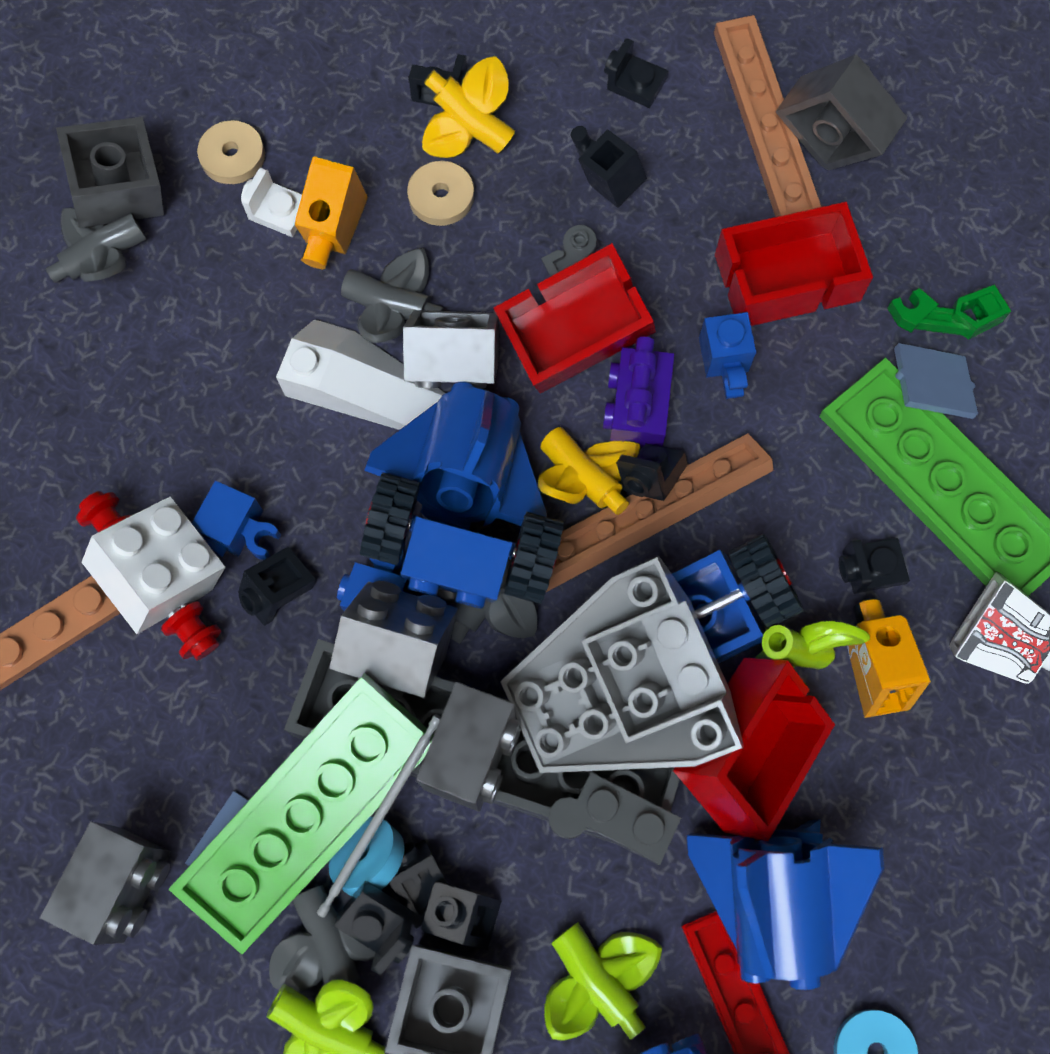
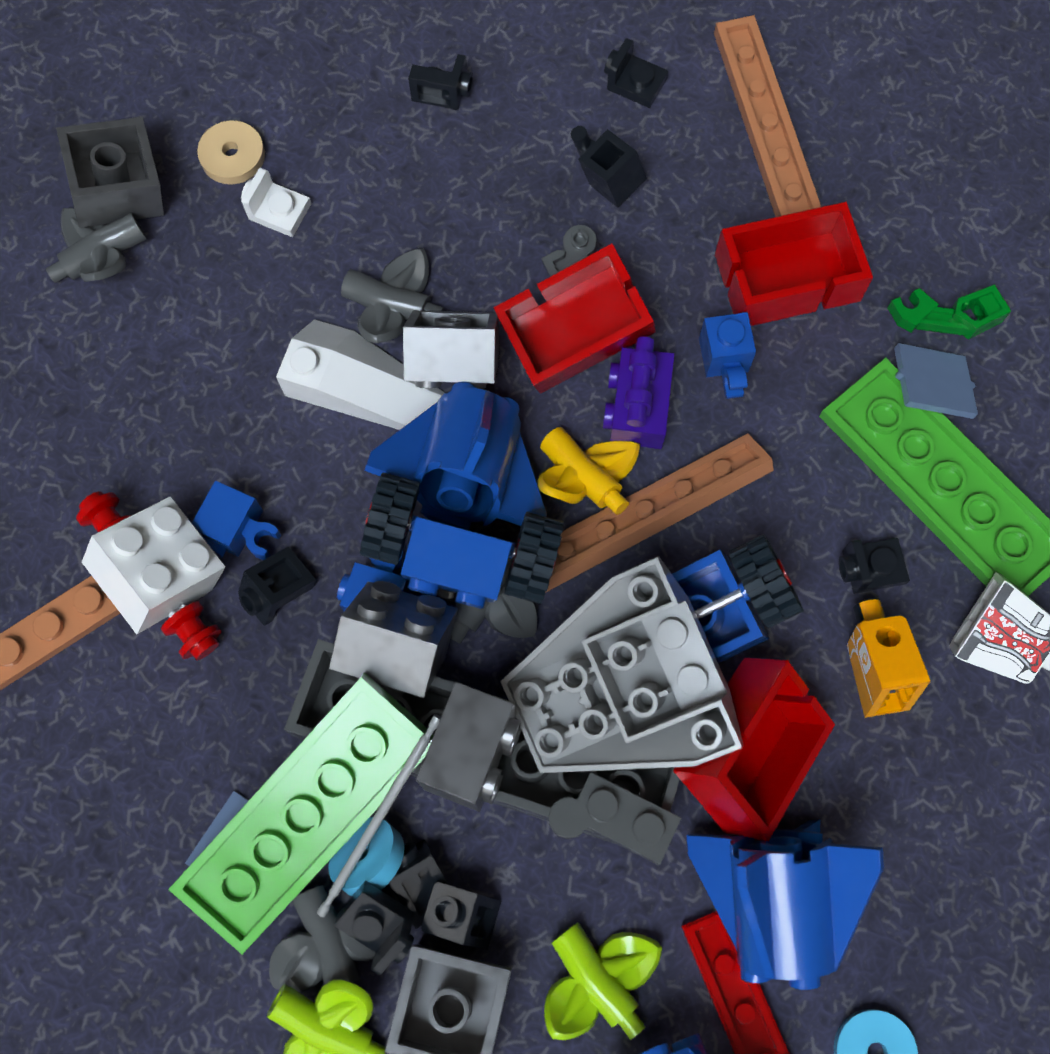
flat silver brick [40,821,171,945] -> none
light orange torso [295,156,368,269] -> none
tan piece [407,161,474,226] -> none
yellow plant [422,56,515,158] -> none
black bracket [616,443,688,501] -> none
lime plant [755,621,870,669] -> none
flat silver brick [775,54,907,170] -> none

